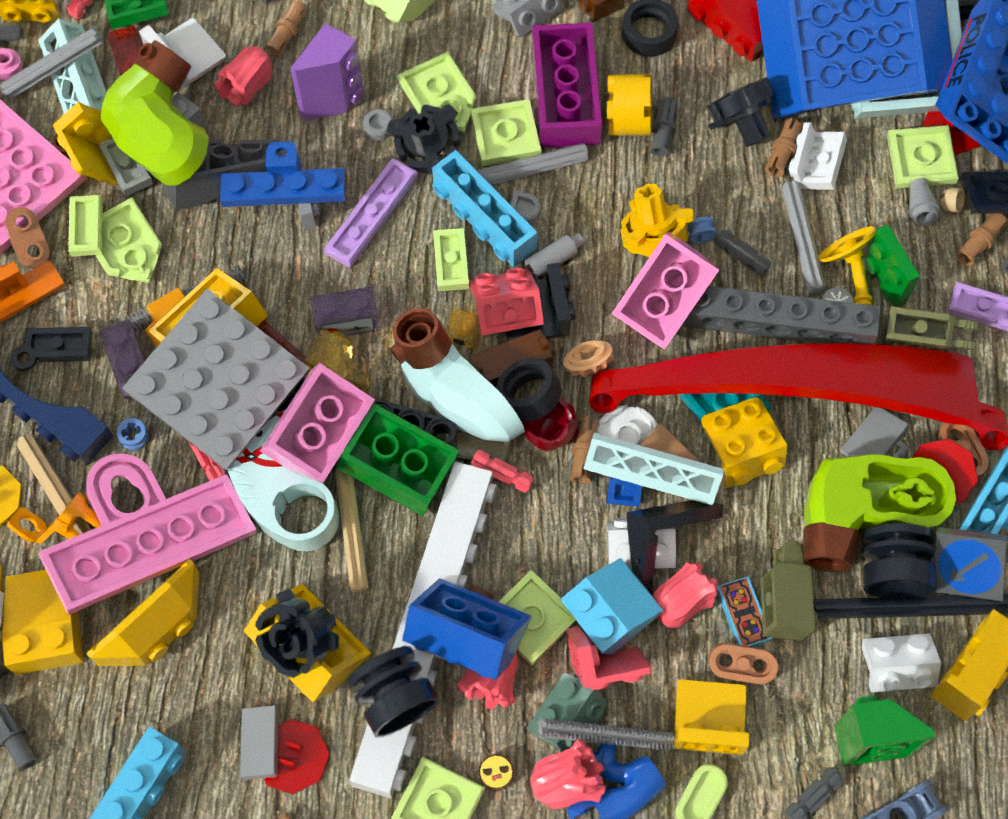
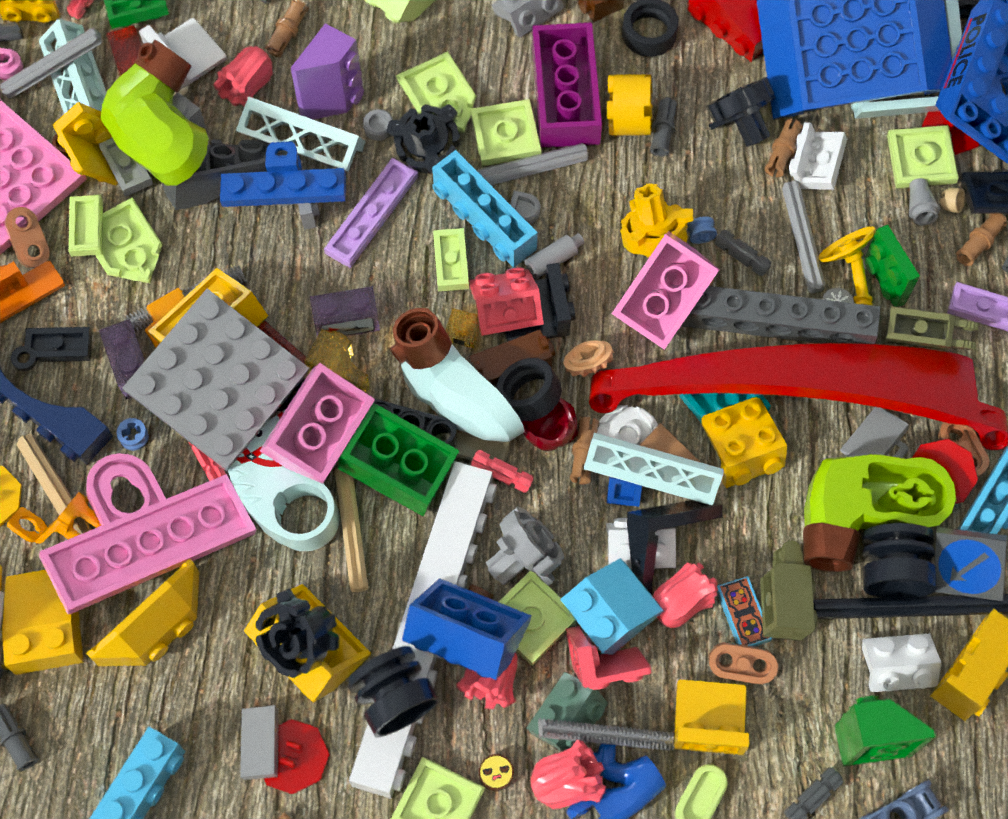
none -> light aqua fence [236,97,366,172]
none -> light grey piece [486,507,564,586]

